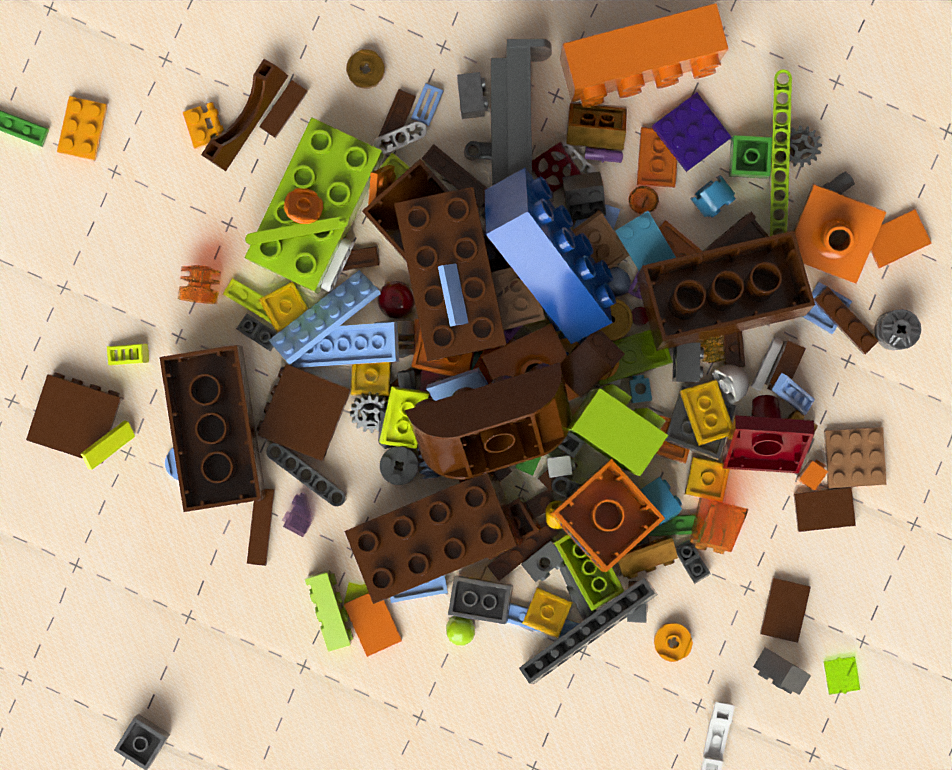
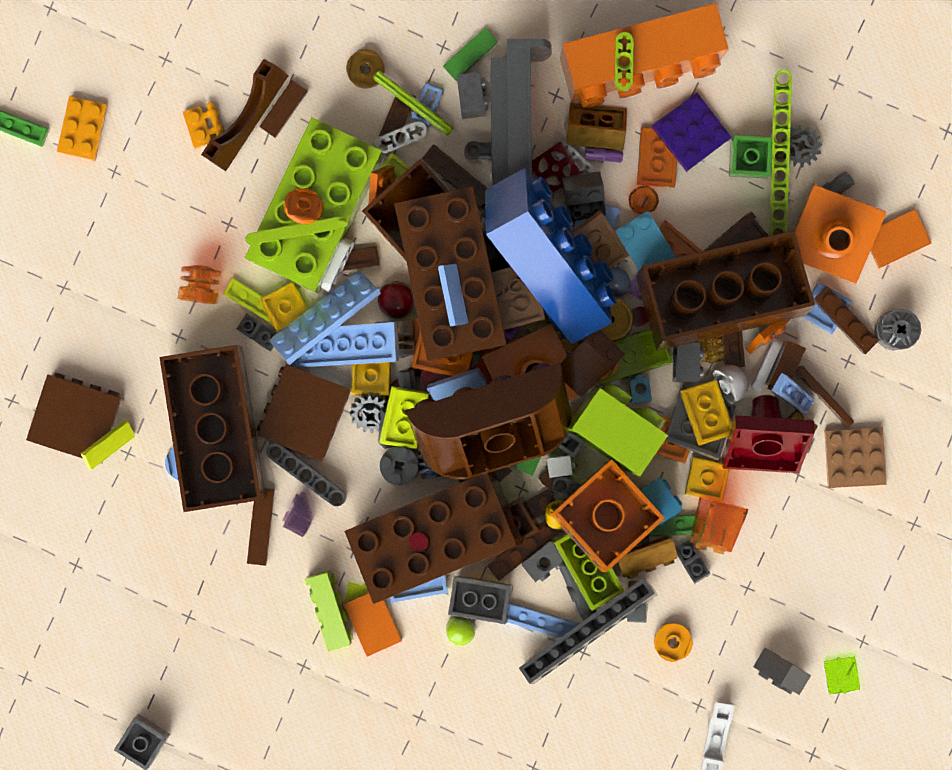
neon yellow slope [107,344,149,365] -> none
yellow tile [522,588,573,639] -> none
dark azure brick [690,175,736,218] -> none
reddish brown tile [760,577,811,643] -> none
reddish brown tile [793,487,856,532] -> none
orange brick [796,459,828,490] -> none
none -> lime axle [373,71,454,136]
none -> dark red tile [409,532,430,552]
none -> bright green tile [443,28,498,81]
none -> lime beam [614,32,634,91]
none -> orange wing [745,320,790,355]
none -> reddish brown tile [795,366,854,427]

